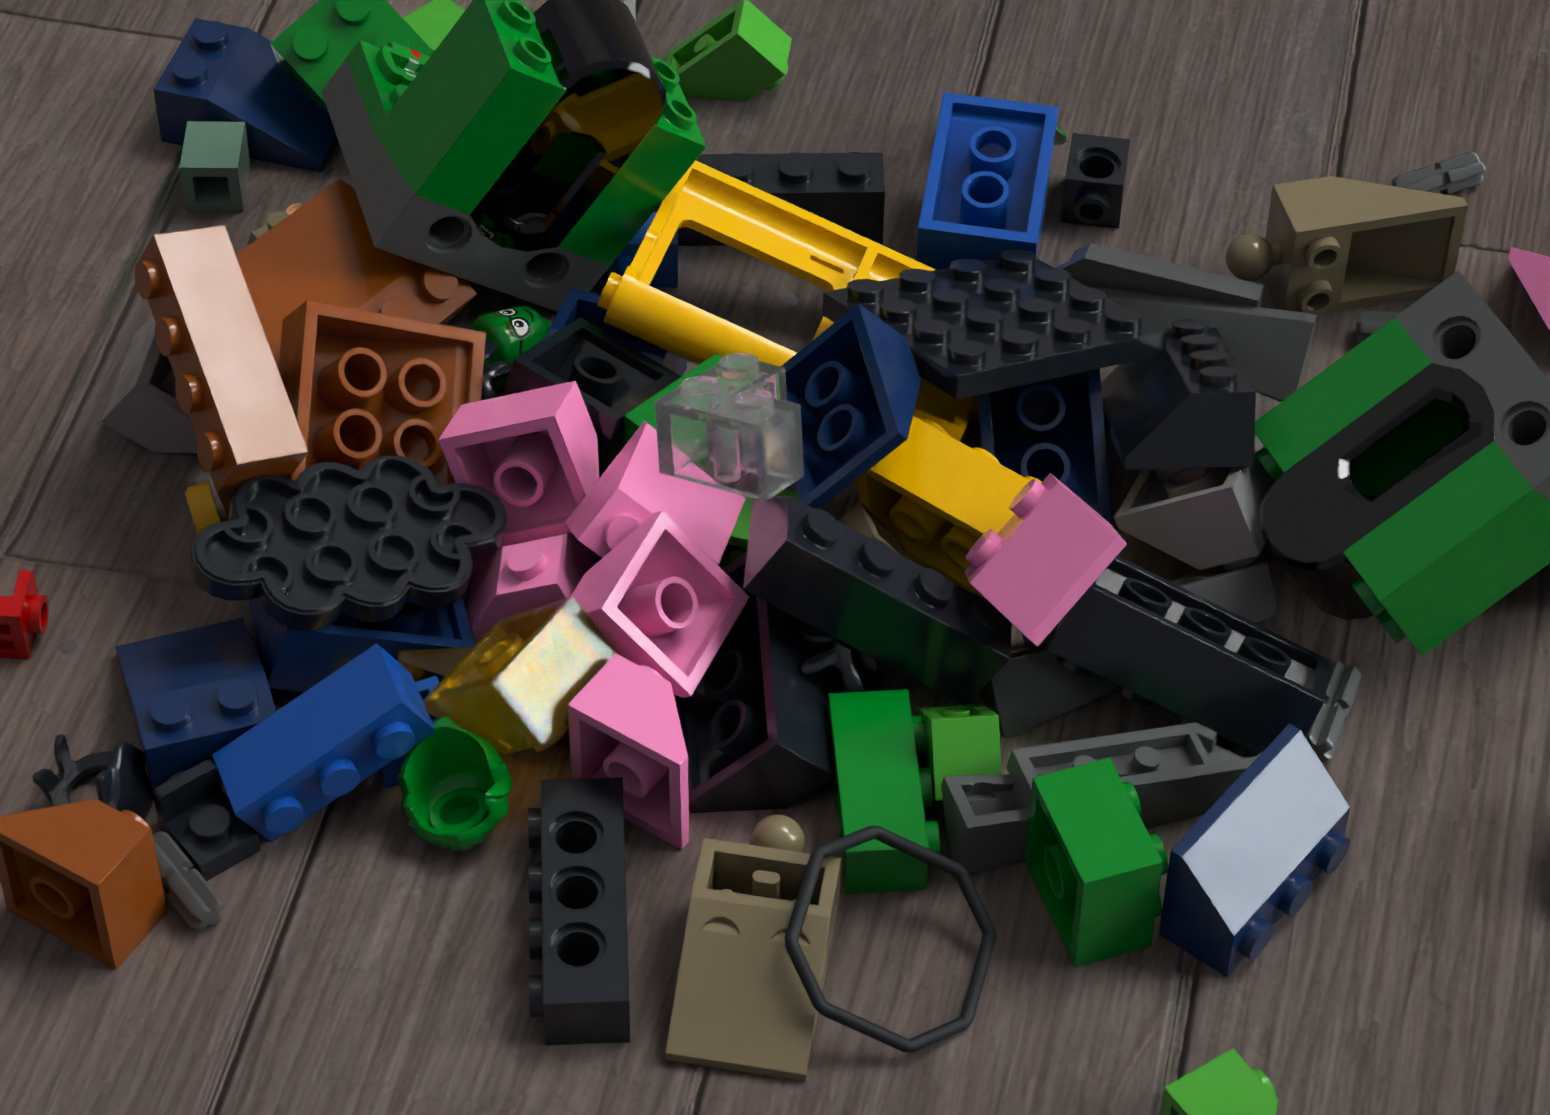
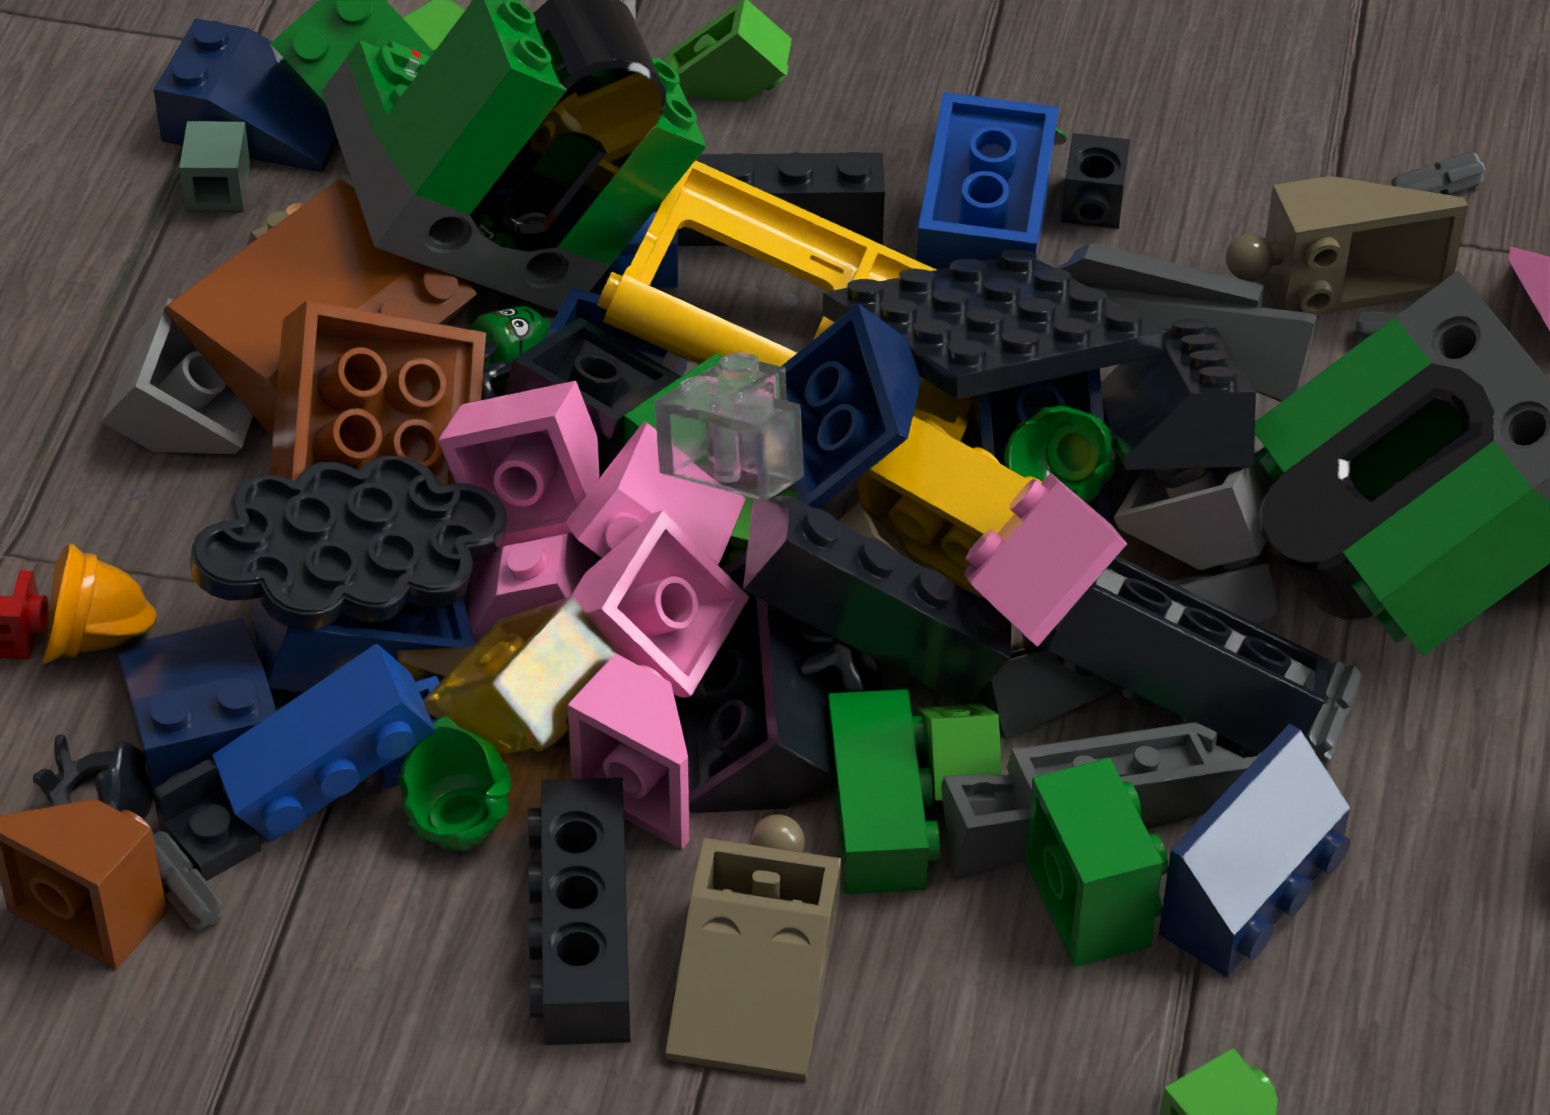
slope [135,225,309,519] -> none
yellow tile [185,481,222,534] -> none
black piece [784,826,996,1053] -> none
none -> light orange piece [42,543,157,665]
none -> green hair [1004,405,1115,504]

